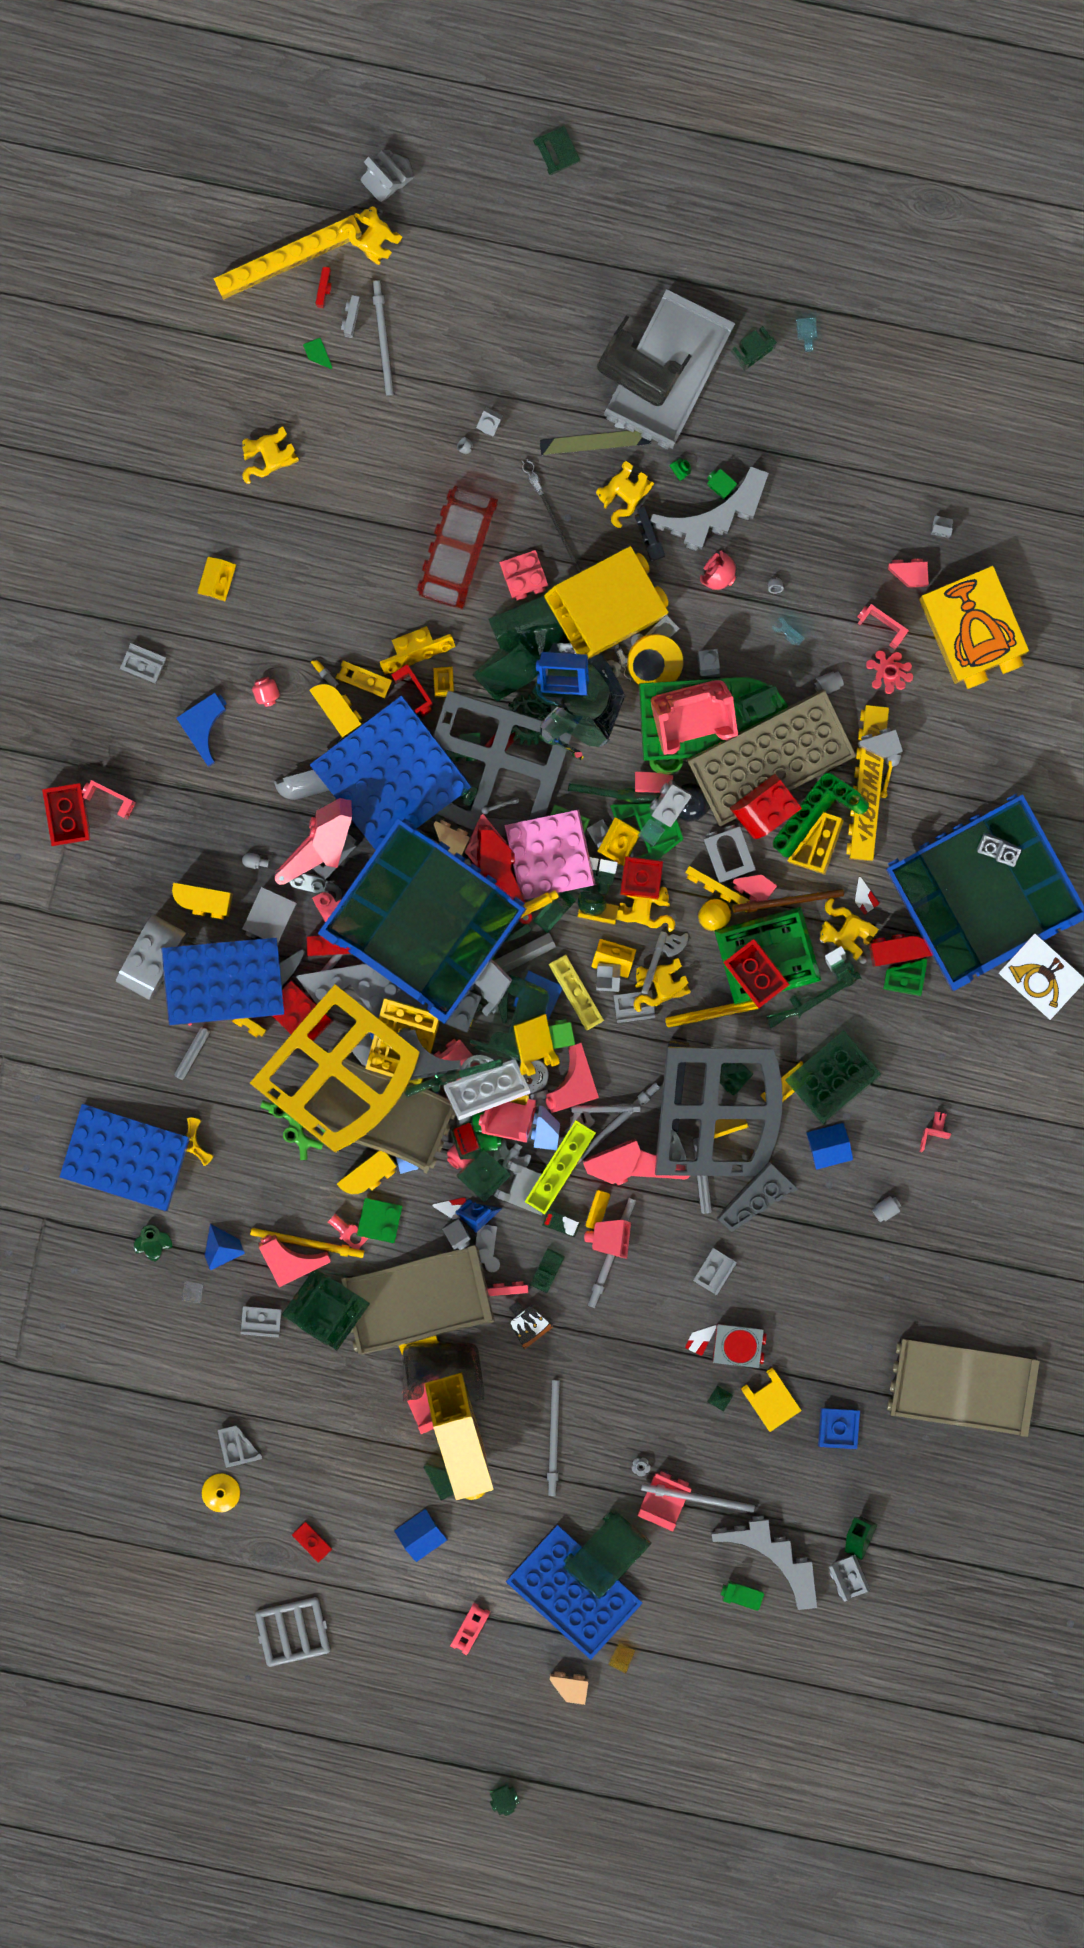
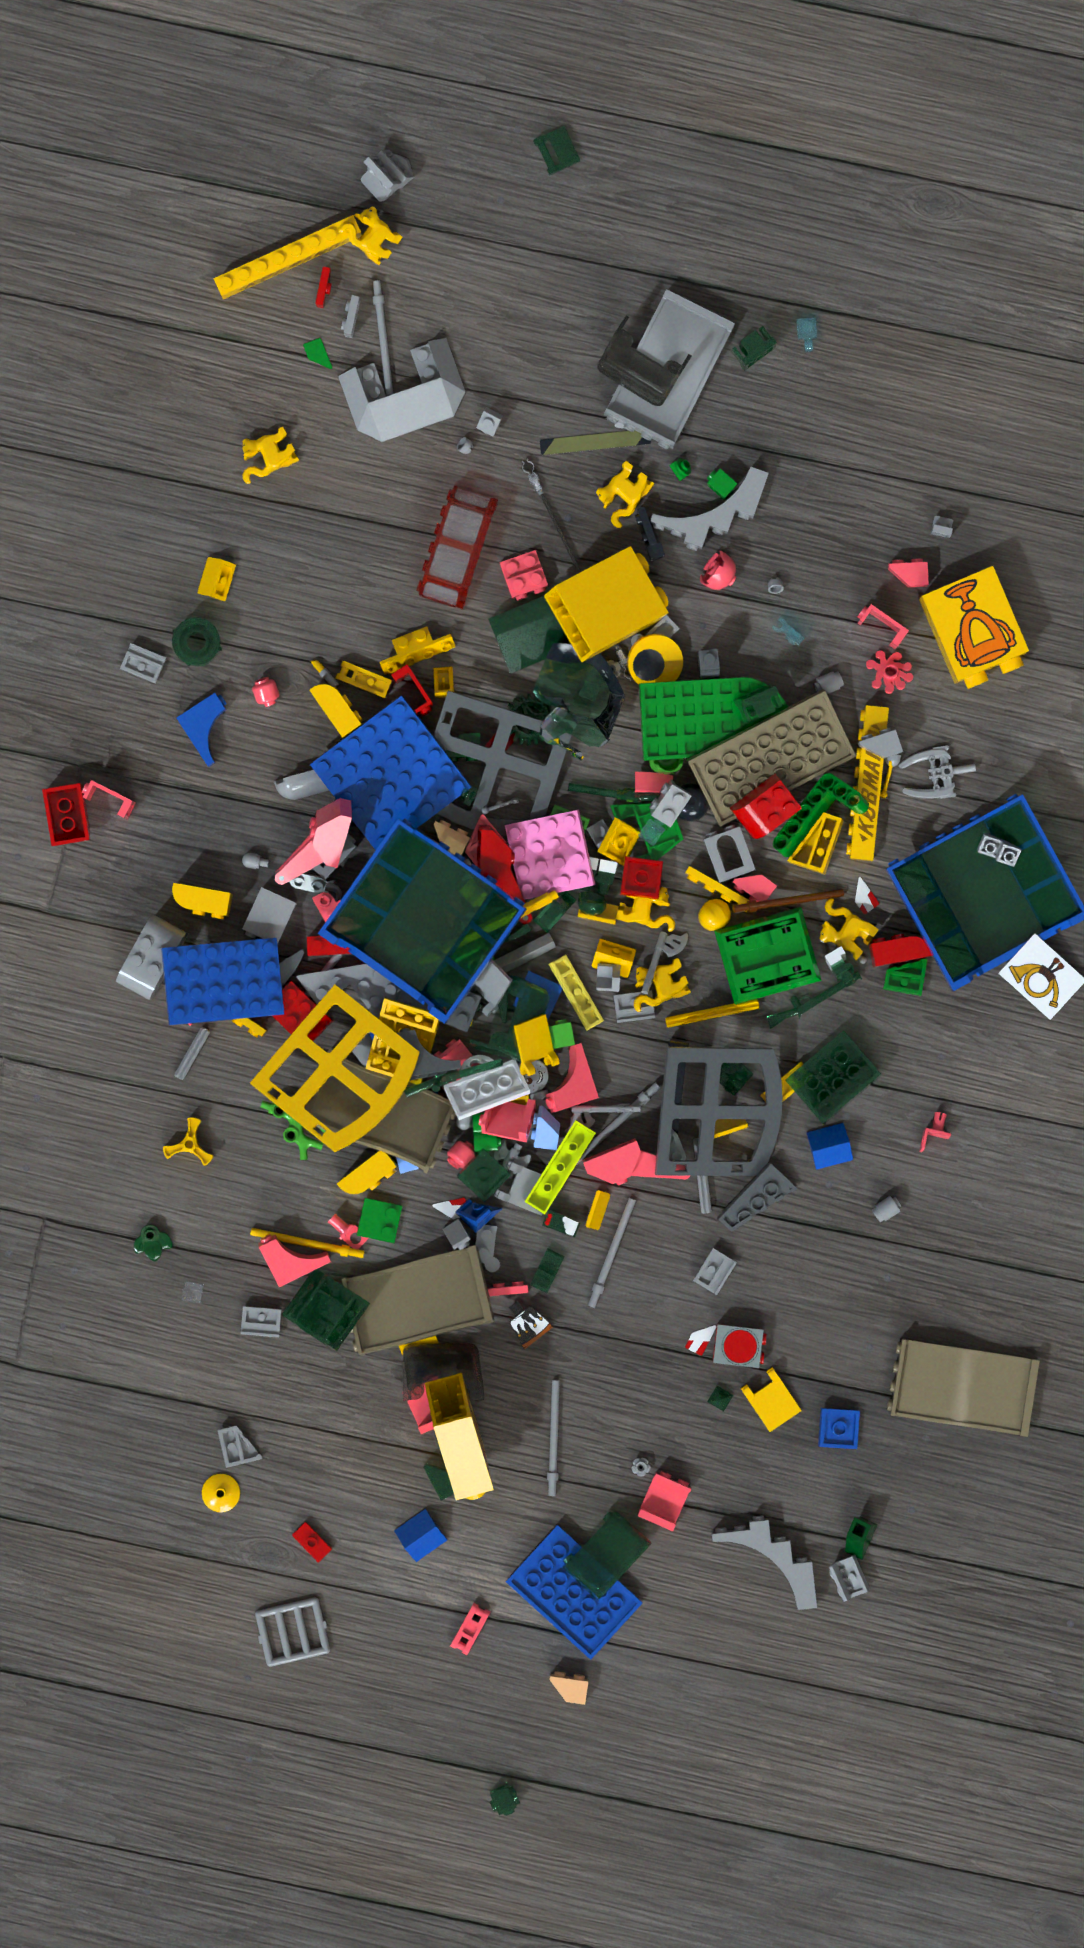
blue plate [60,1104,190,1211] -> none
blue slope [205,1224,245,1270] -> none
slope [450,1122,481,1160] -> none
clear green slope [472,637,539,702] -> none
blue window [536,652,589,695] -> none
coral torso [584,1220,631,1259] -> none
clear yellow panel [608,1642,635,1673] -> none
light grey bar [641,1483,755,1512] -> none
coral windscreen [651,680,738,755] -> none
green bracket [720,1580,764,1611] -> none
red brick [723,939,790,1008] -> none
none -> clear green piece [172,617,222,666]
none -> light grey slope [338,338,465,442]
none -> light grey bar [899,745,976,799]

